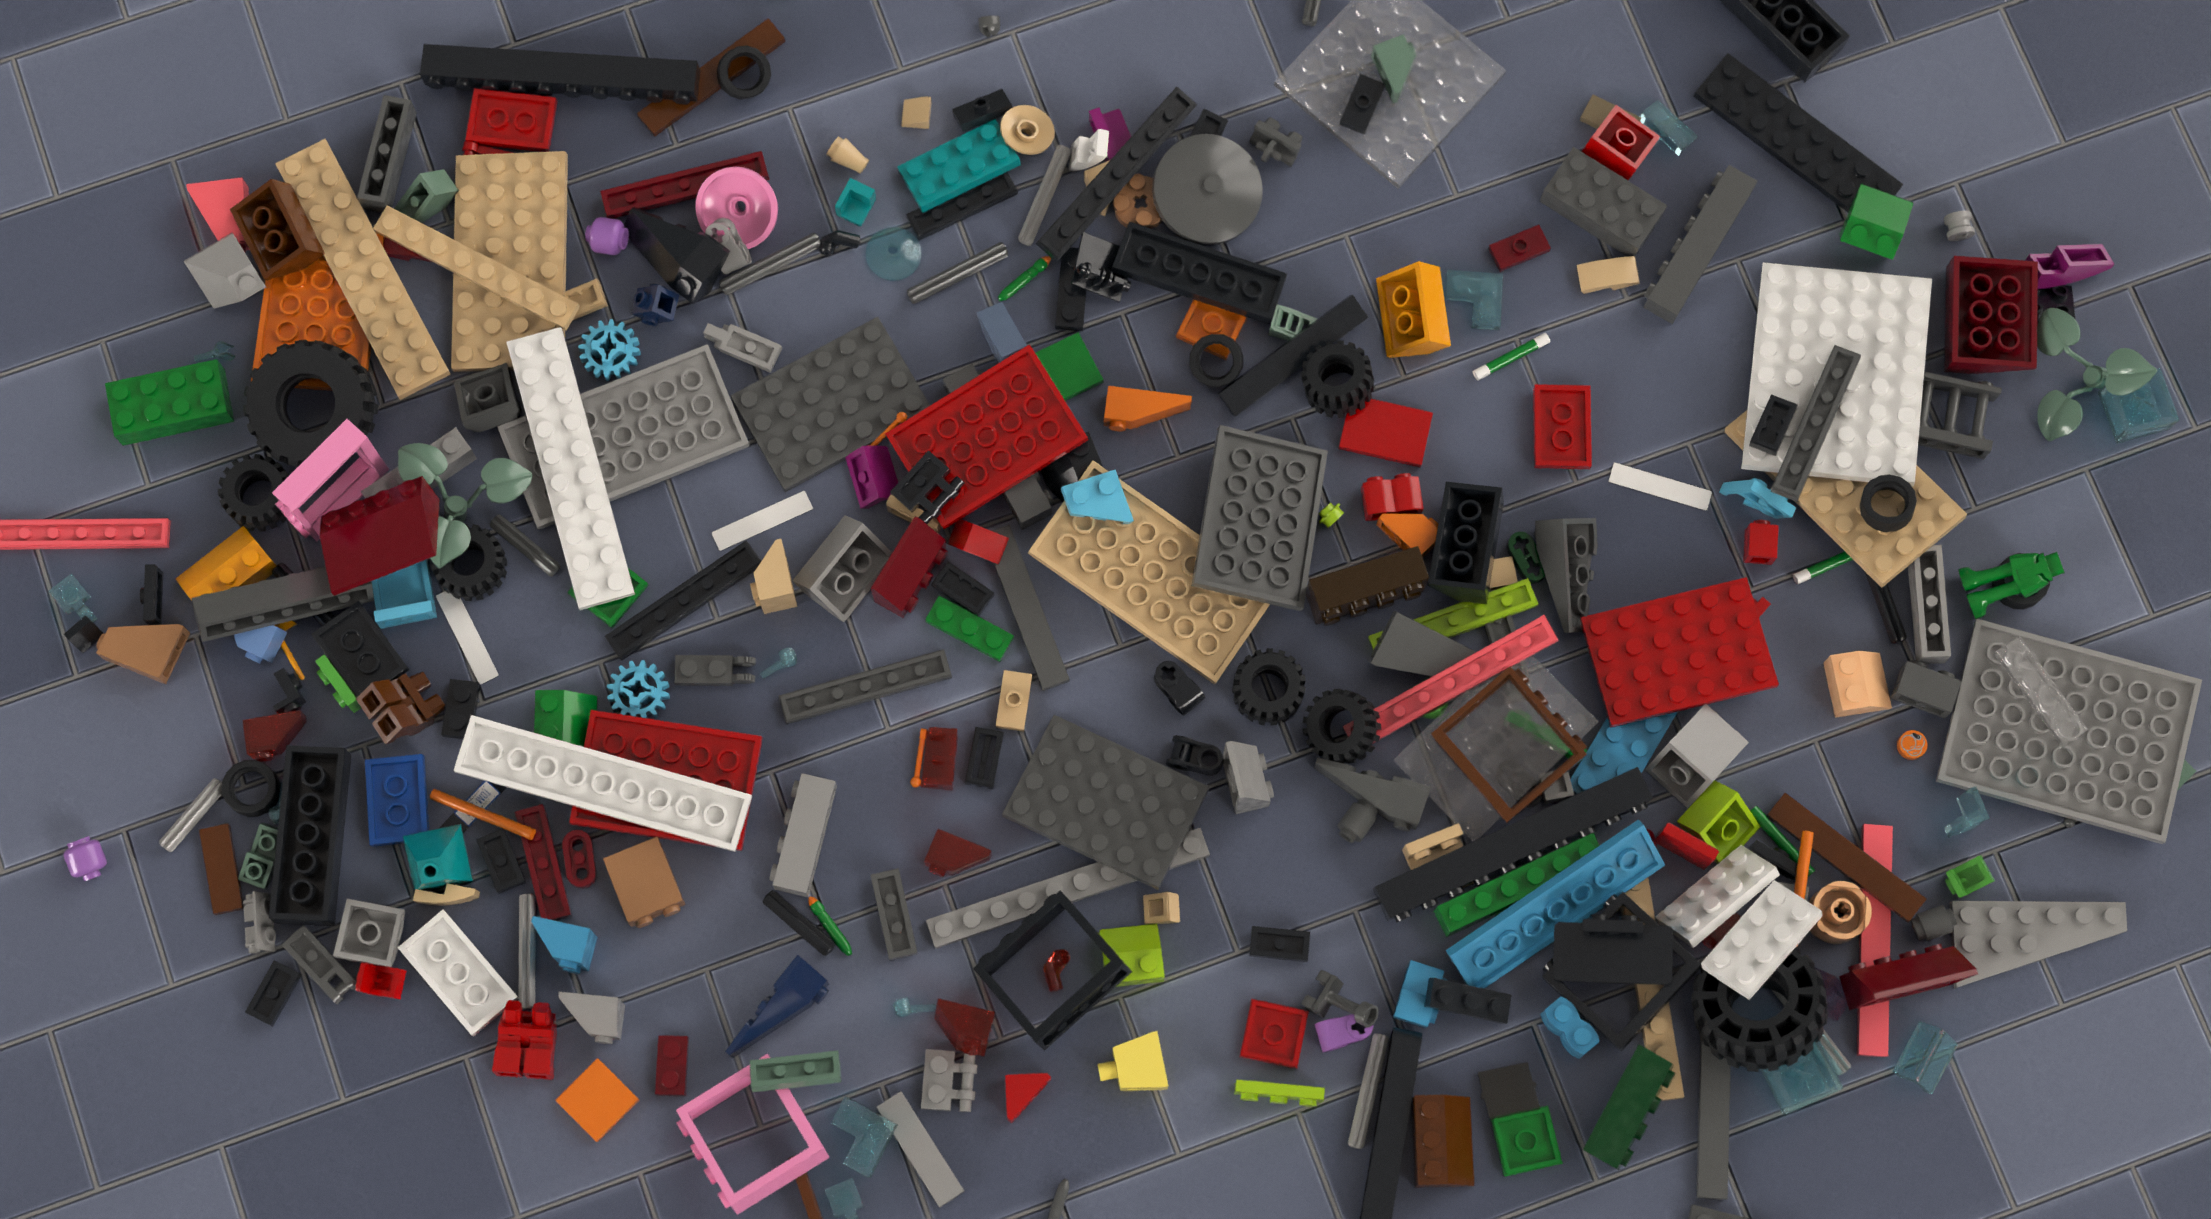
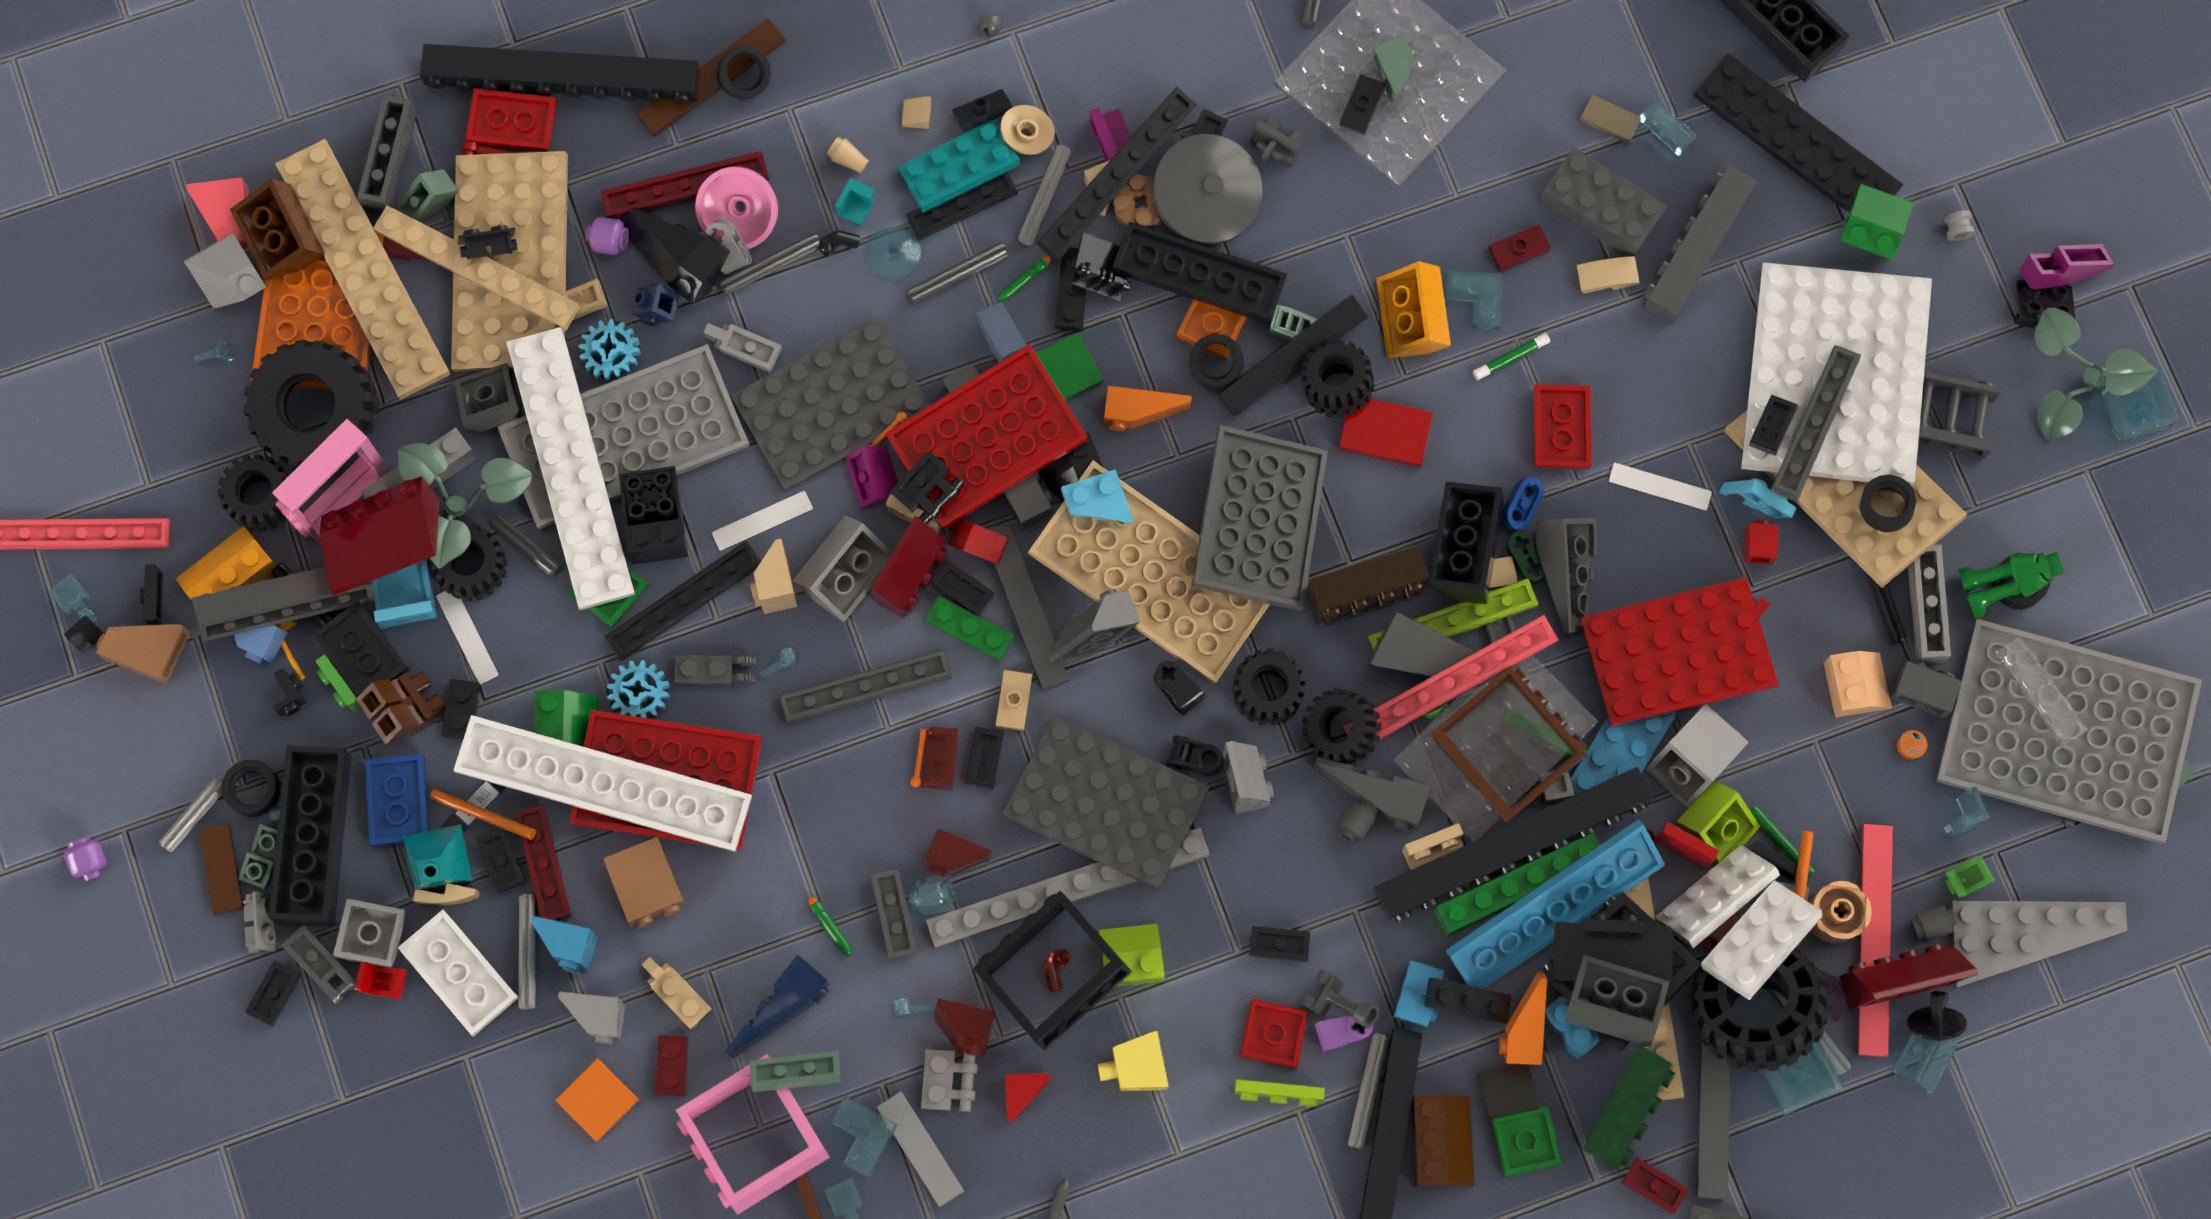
green brick [105,359,234,446] -> none
clear red slope [243,710,307,762] -> none
red hips [492,1000,557,1080] -> none
dark red plate [562,830,597,888] -> none
black axle [763,890,835,956] -> none
light grey brick [769,773,837,898] -> none
white slope [1069,129,1109,172] -> none
tan slope [1143,892,1180,924] -> none
lime plate [1318,502,1344,528] -> none
red brick [1361,473,1424,521] -> none
orange slope [1376,514,1438,558] -> none
red slope [1581,105,1661,181] -> none
reddish brown tile [1767,793,1927,923] -> none
green bar [1793,551,1853,585] -> none
dark red slope [1944,256,2038,374] -> none
none -> black hinge [457,225,518,260]
none -> black slope [619,466,689,565]
none -> tan hinge [642,957,712,1030]
none -> clear light blue head [909,875,955,916]
none -> dark grey slope [1049,589,1140,663]
none -> orange slope [1499,972,1547,1065]
none -> blue plate [1501,477,1544,530]
none -> dark grey slope [1564,955,1670,1047]
none -> dark red plate [1621,1157,1689,1215]
none -> black shield [1907,991,1967,1041]

